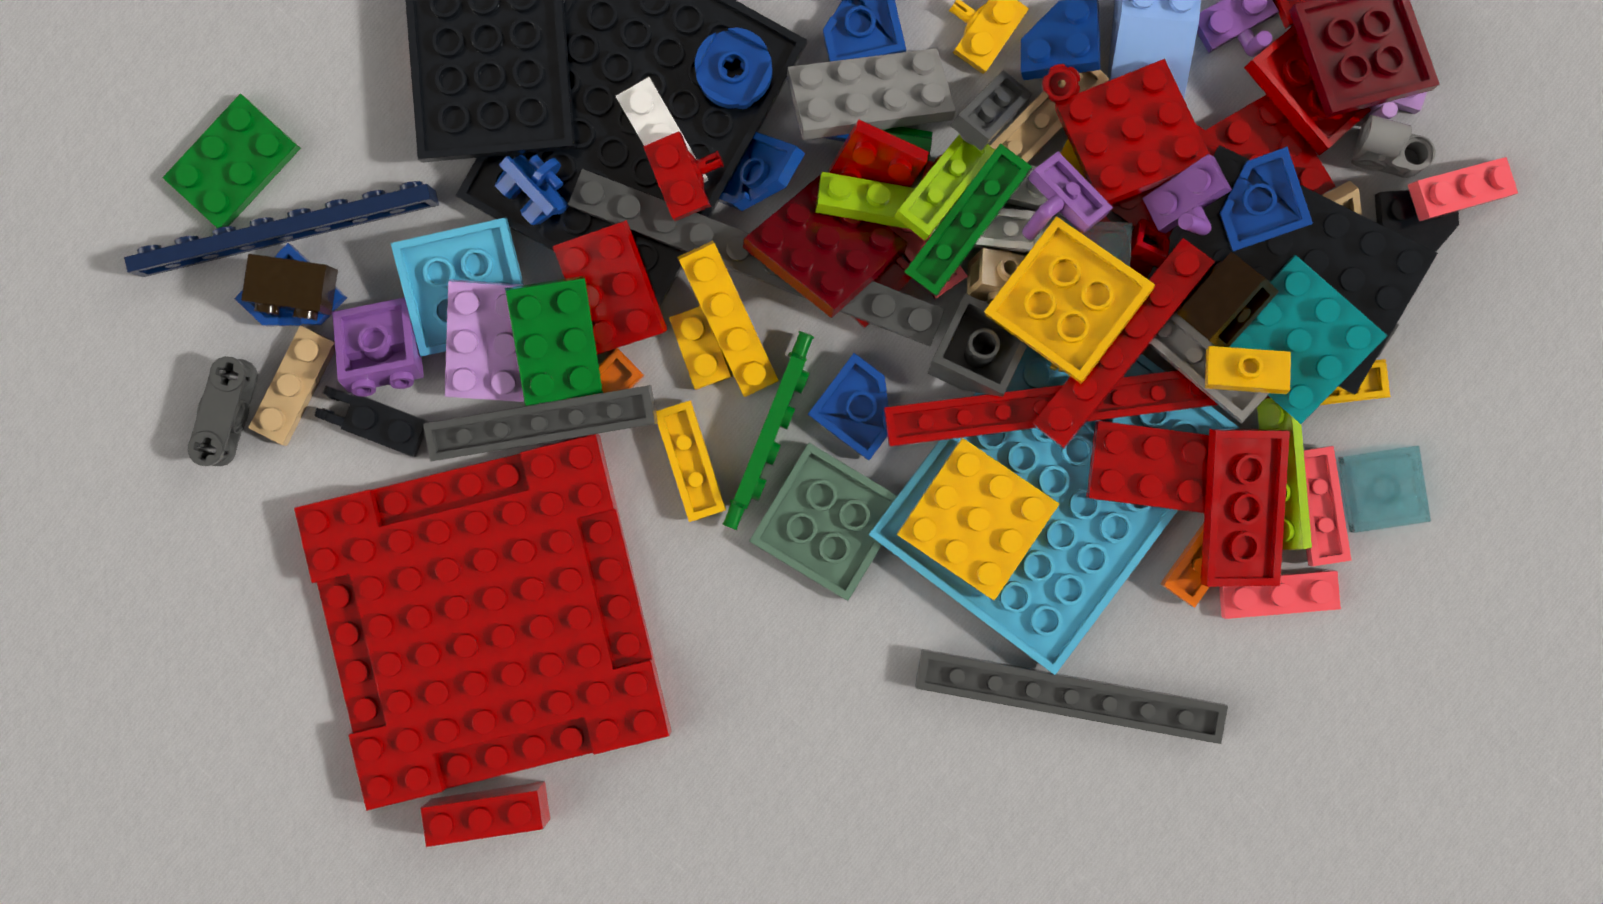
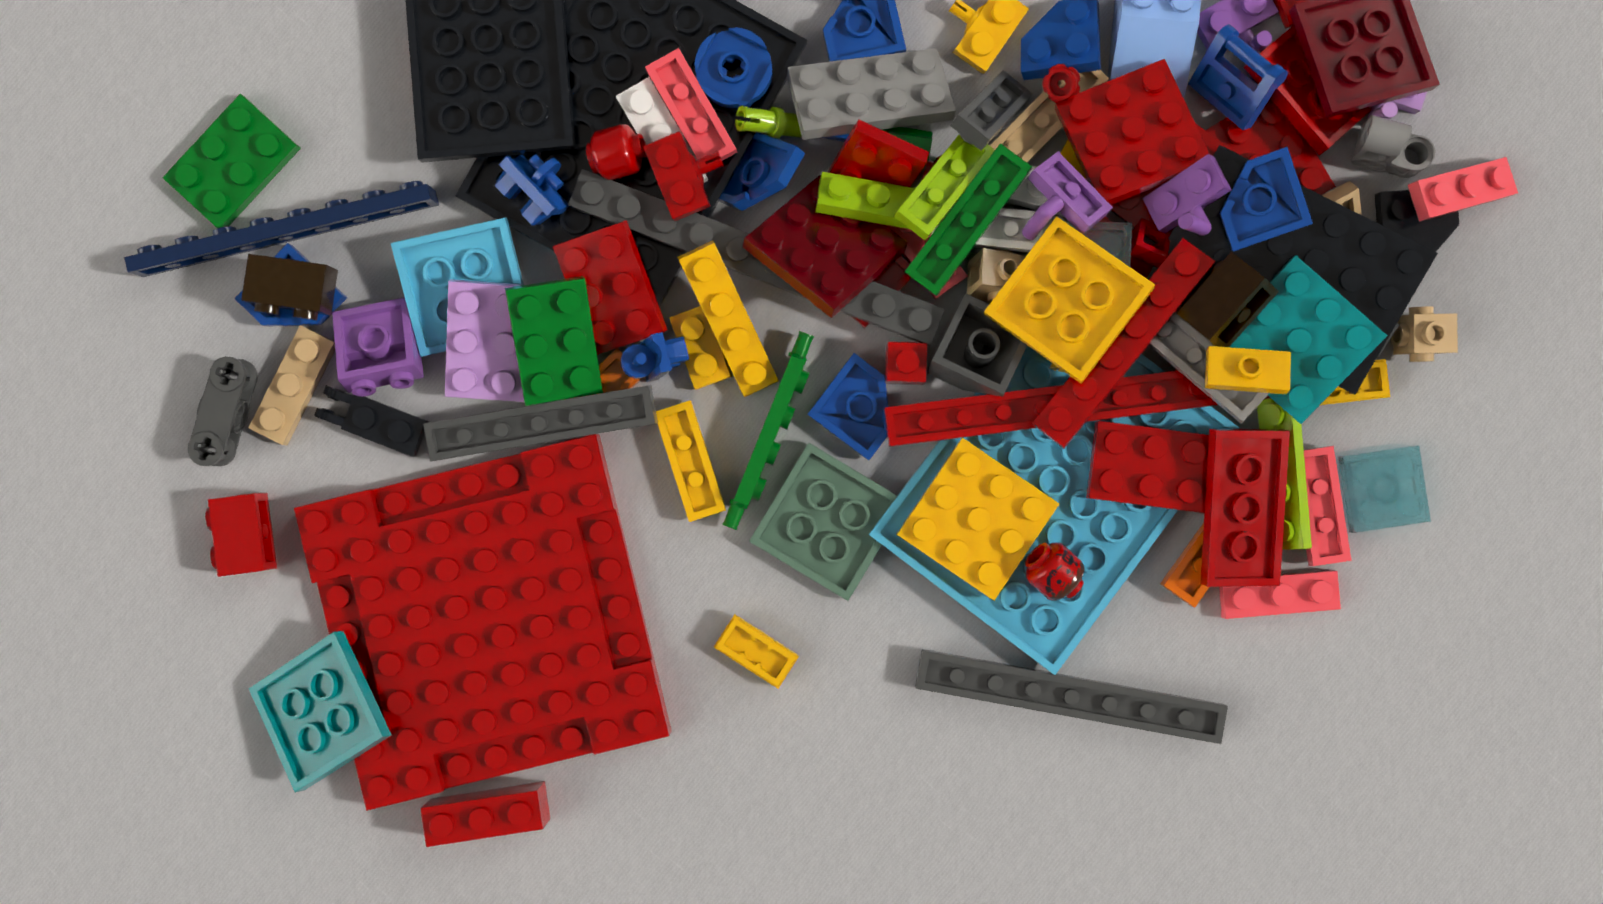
none -> red brick [205,493,277,577]
none -> teal plate [248,631,392,793]
none -> red head [586,124,647,180]
none -> blue hips [620,332,689,382]
none -> coral plate [645,48,737,161]
none -> yellow plate [714,614,799,689]
none -> lime pin [735,106,809,140]
none -> red brick [885,342,928,385]
none -> red head [1025,542,1084,600]
none -> blue plate [1188,24,1288,130]
none -> tan brick [1391,306,1458,362]

